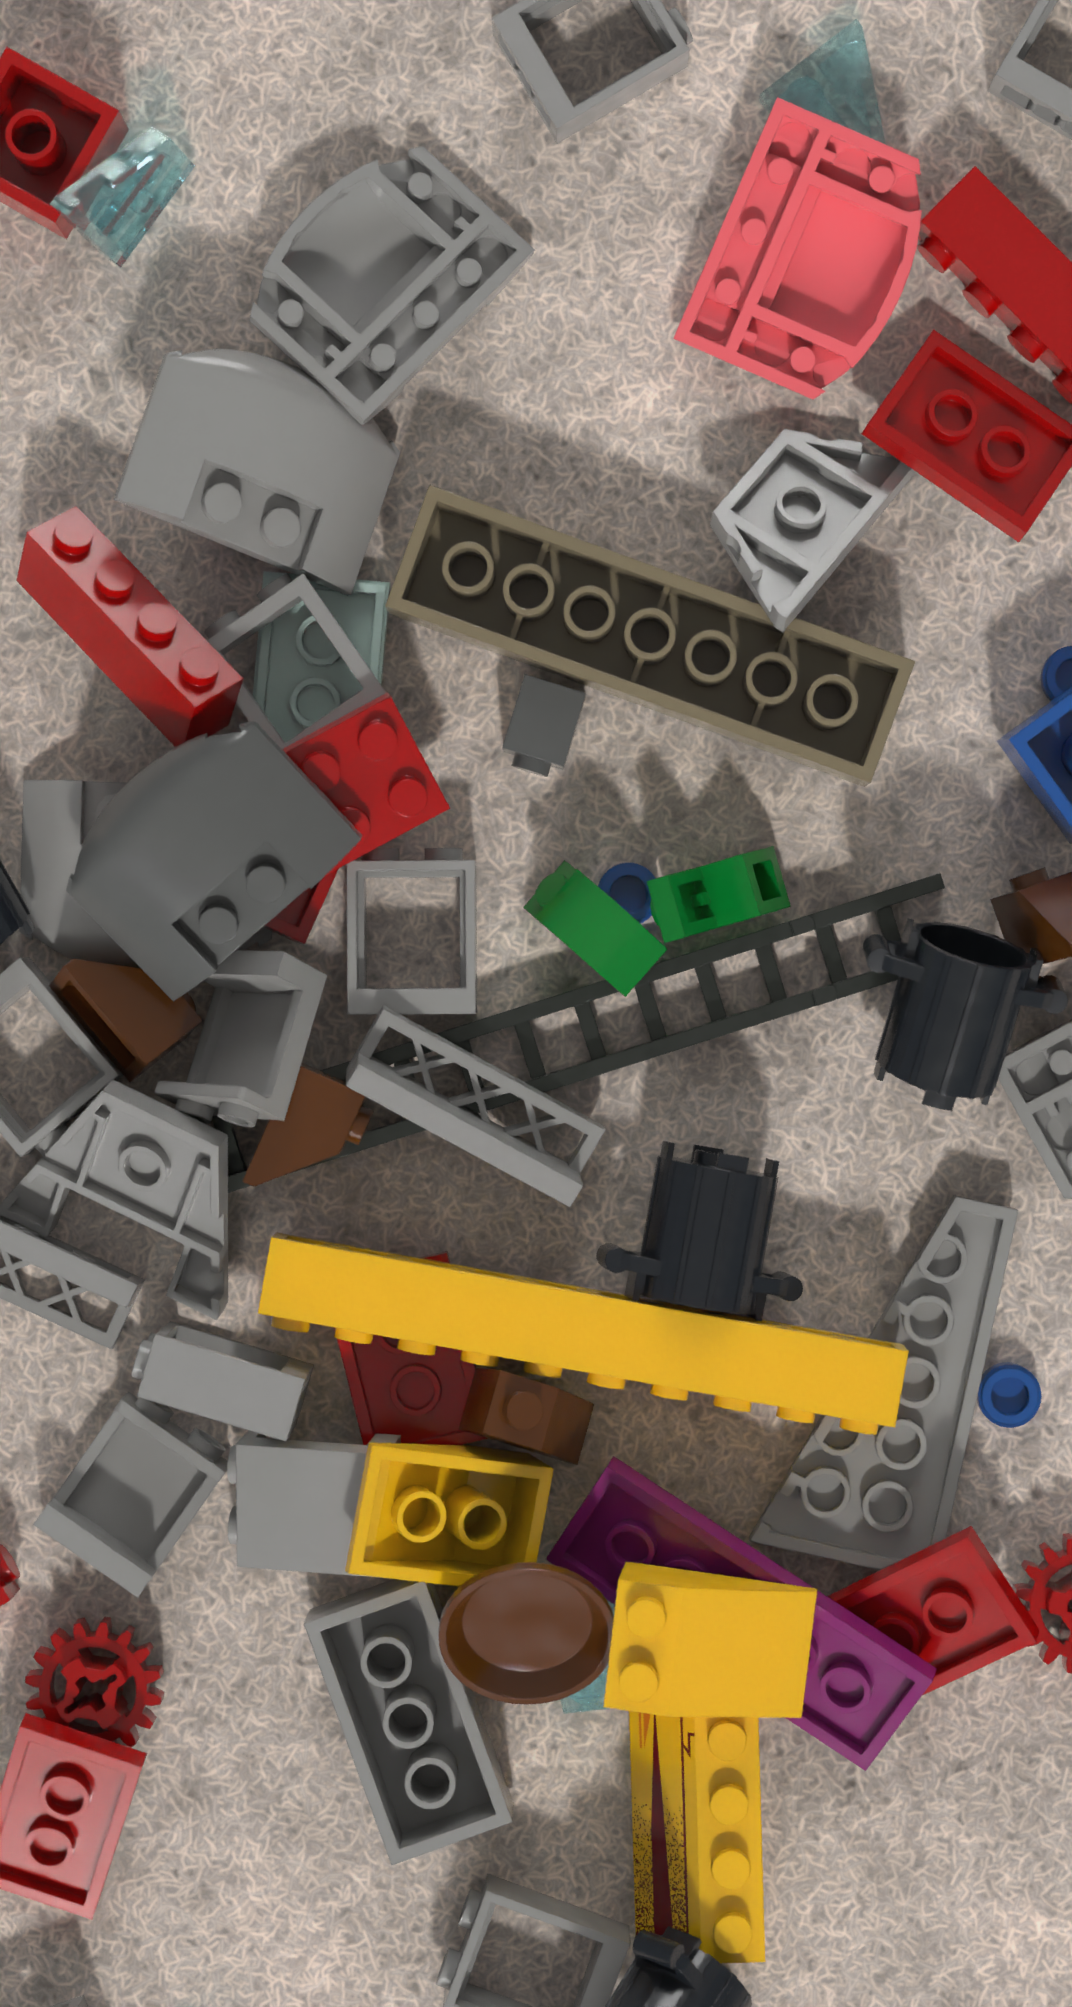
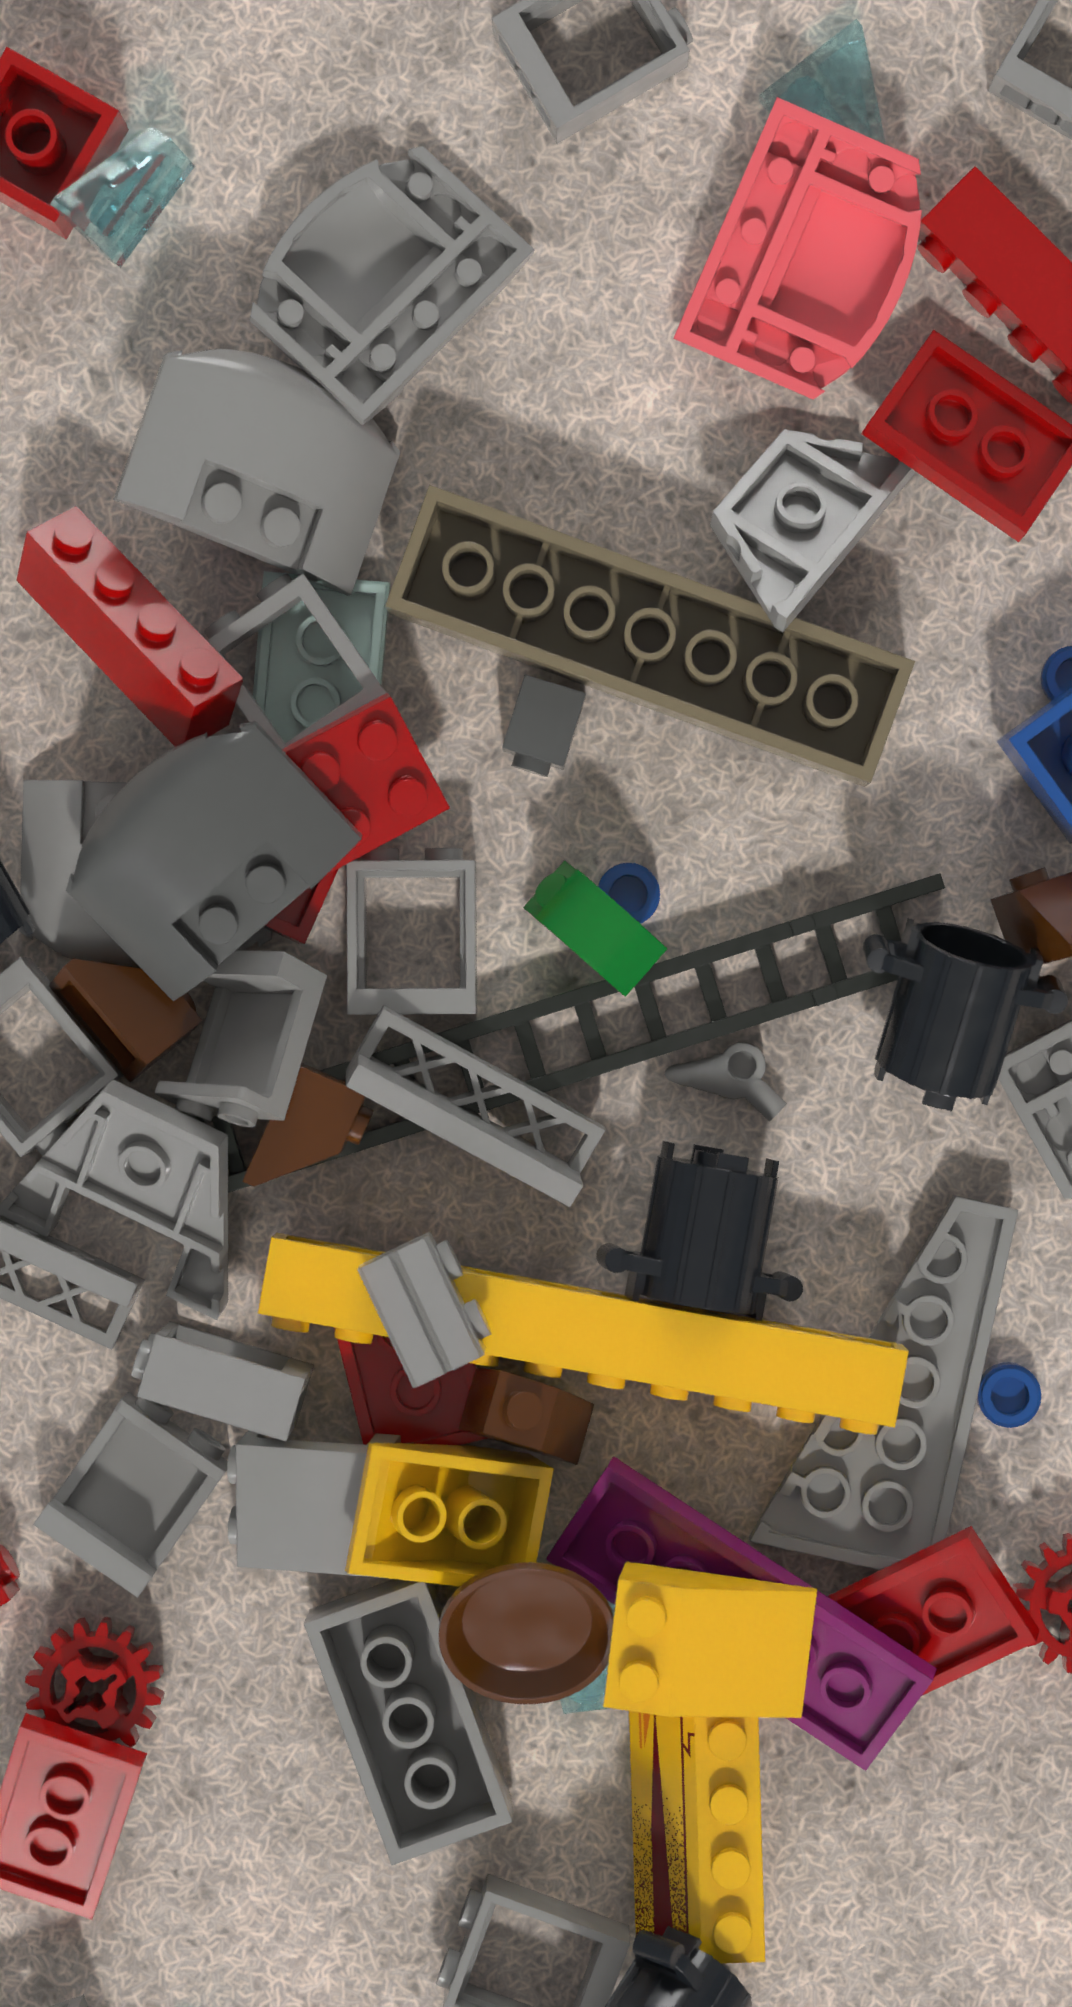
green brick [647,846,791,943] -> none
none -> light grey brick [357,1231,492,1388]
none -> light grey animal [664,1042,787,1121]

